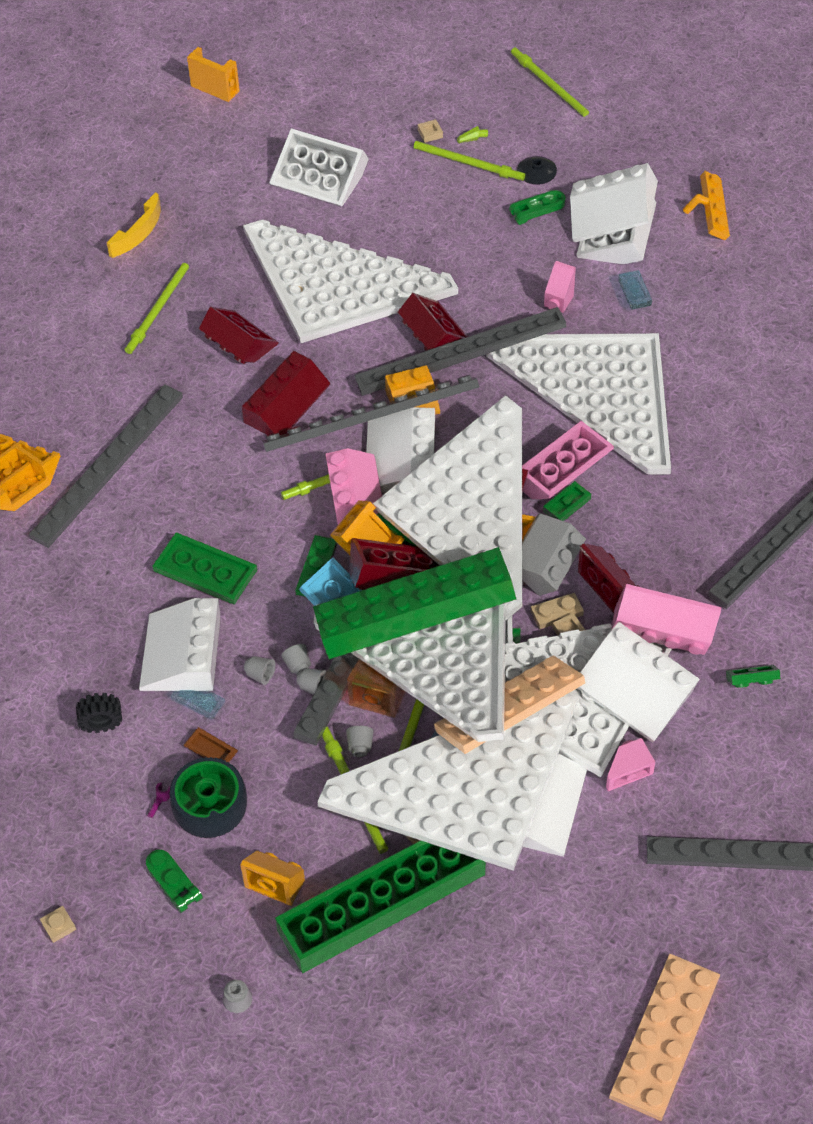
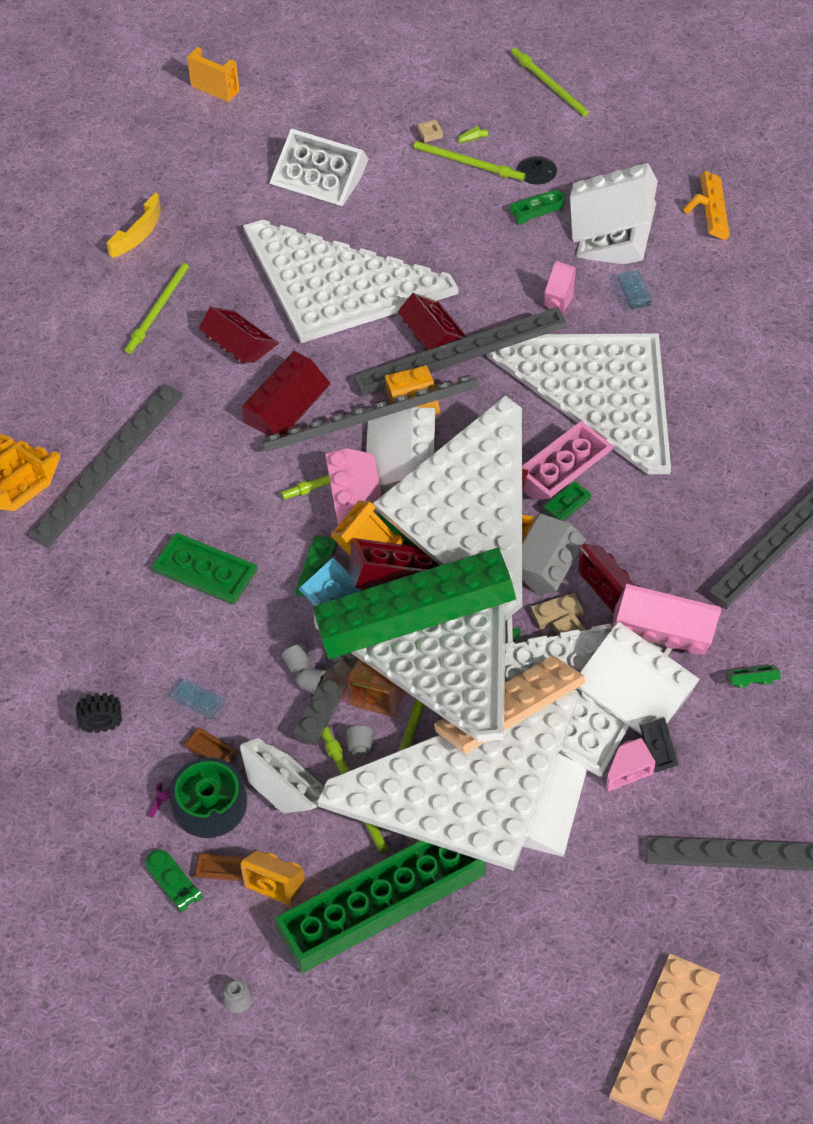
tan plate [40,906,76,943] -> none
white slope [139,598,220,691] -> none
light grey hat [244,656,275,685] -> none
none -> dark orange tile [194,853,246,881]
none -> white wedge [240,738,324,814]
none -> black plate [639,716,679,773]

